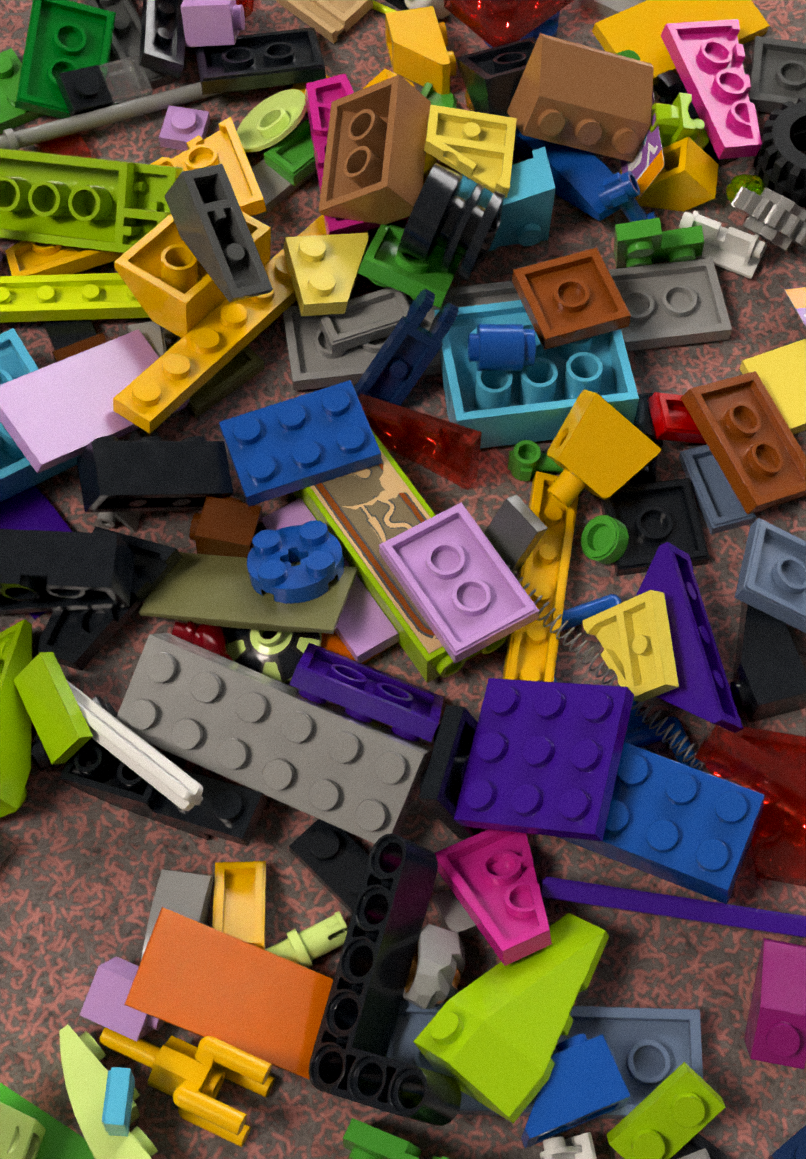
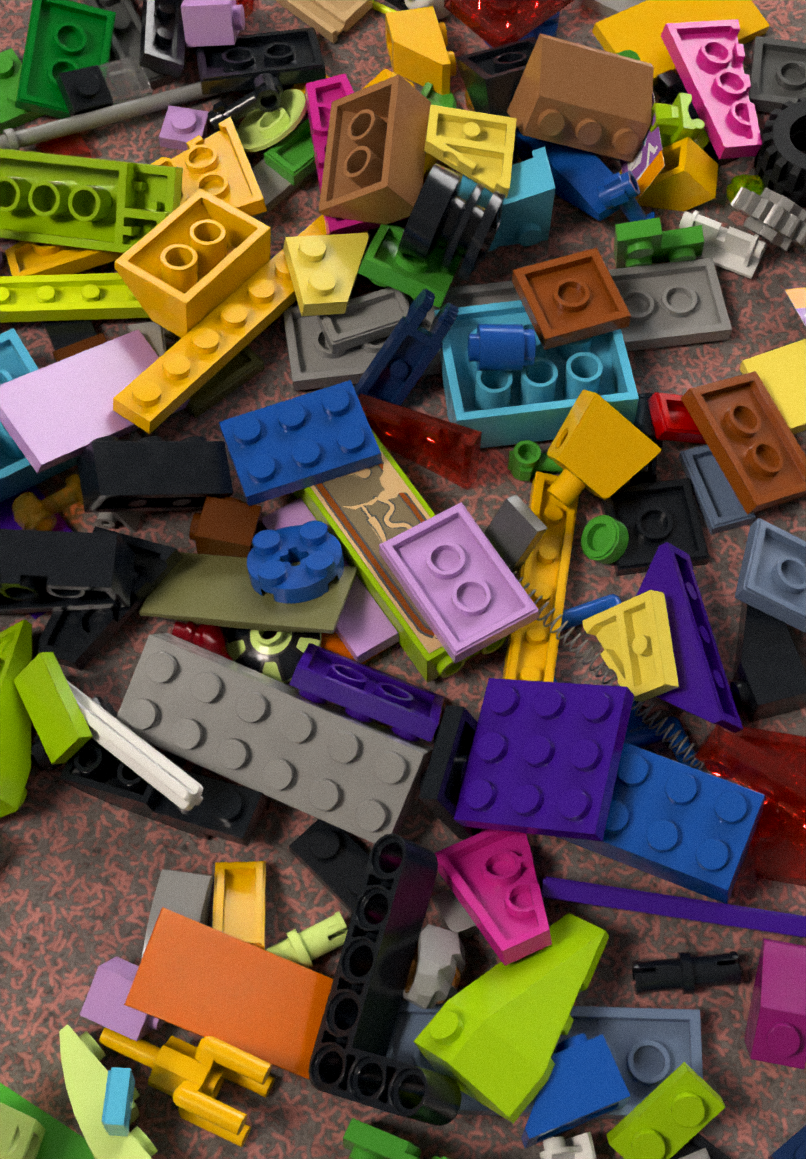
dark grey slope [164,164,273,302] -> none
none -> clear yellow bar [12,474,84,531]
none -> black bar [208,73,284,132]
none -> black pin [632,951,741,995]

